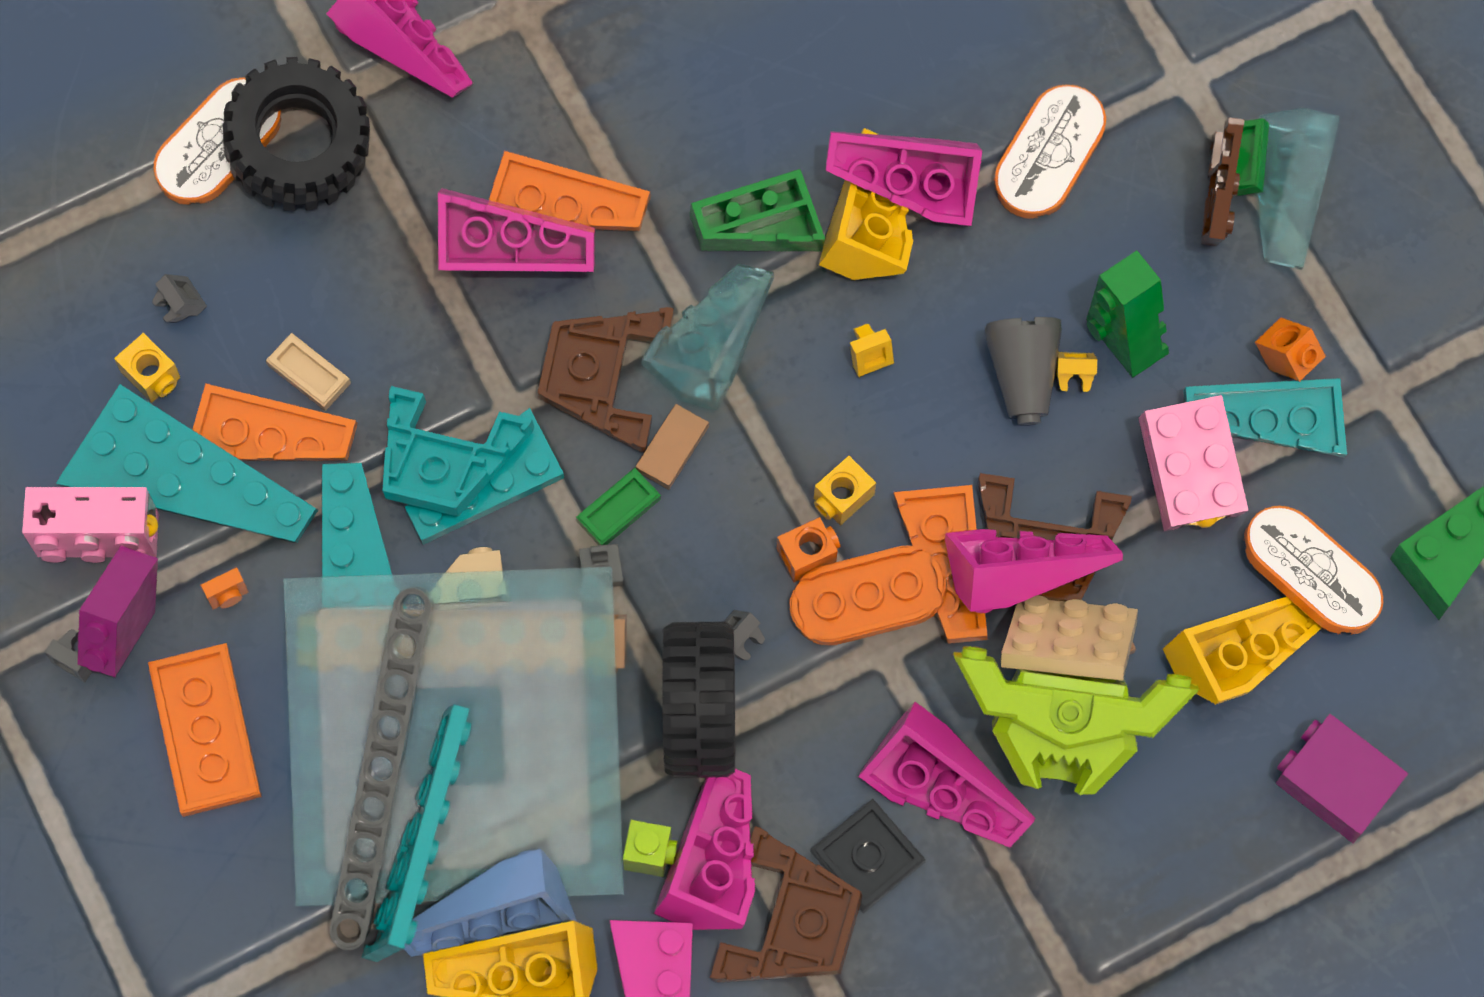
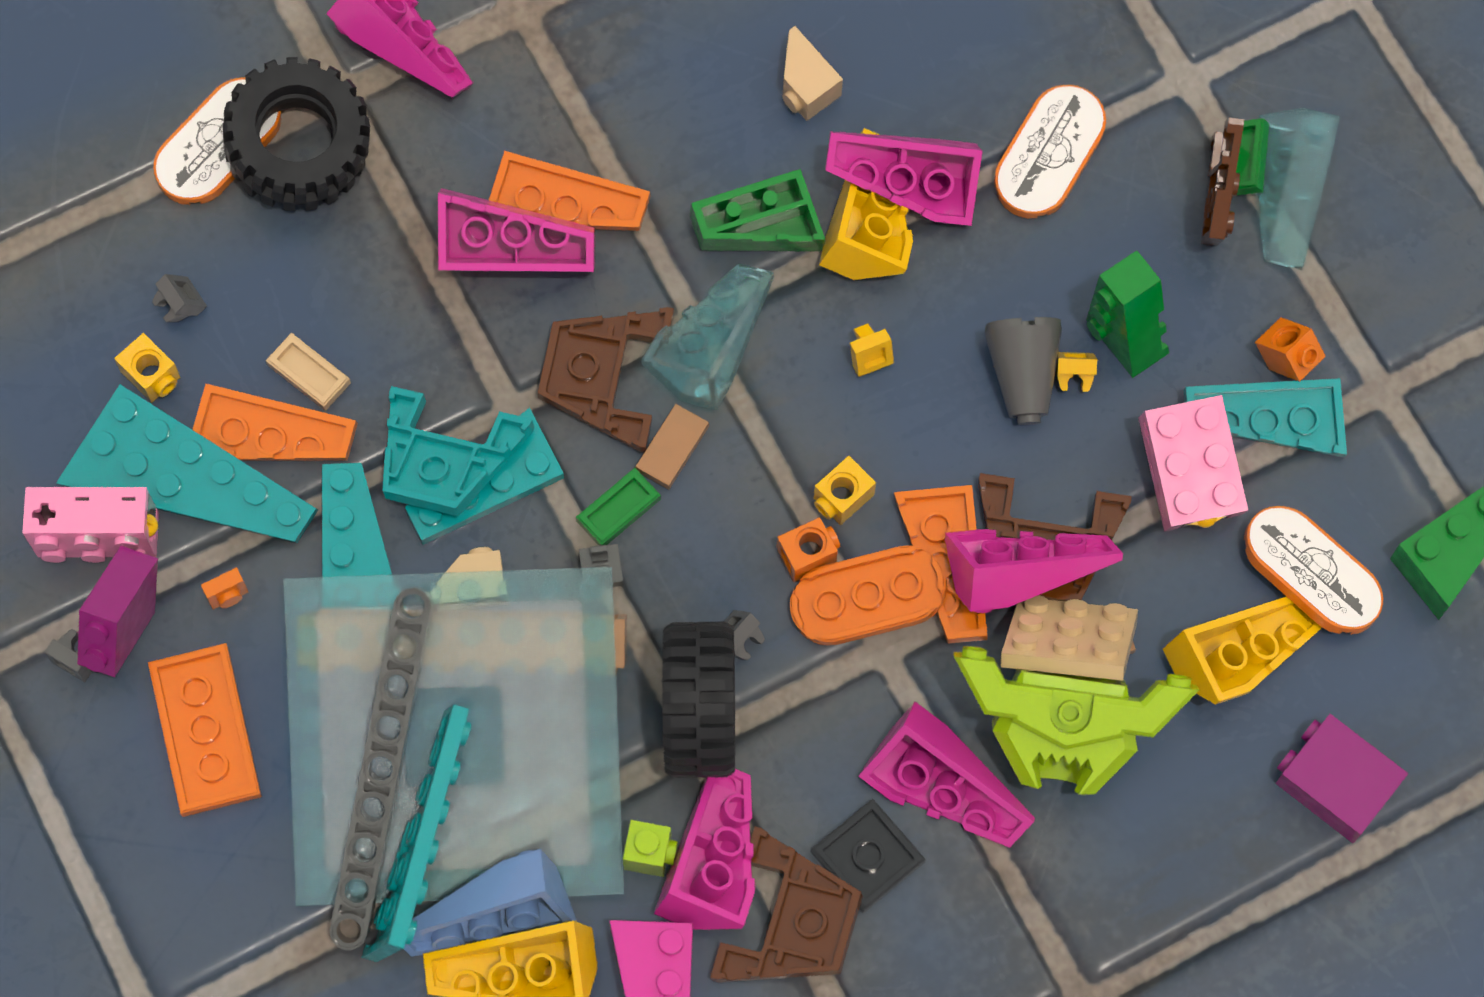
none -> tan slope [782,26,843,121]

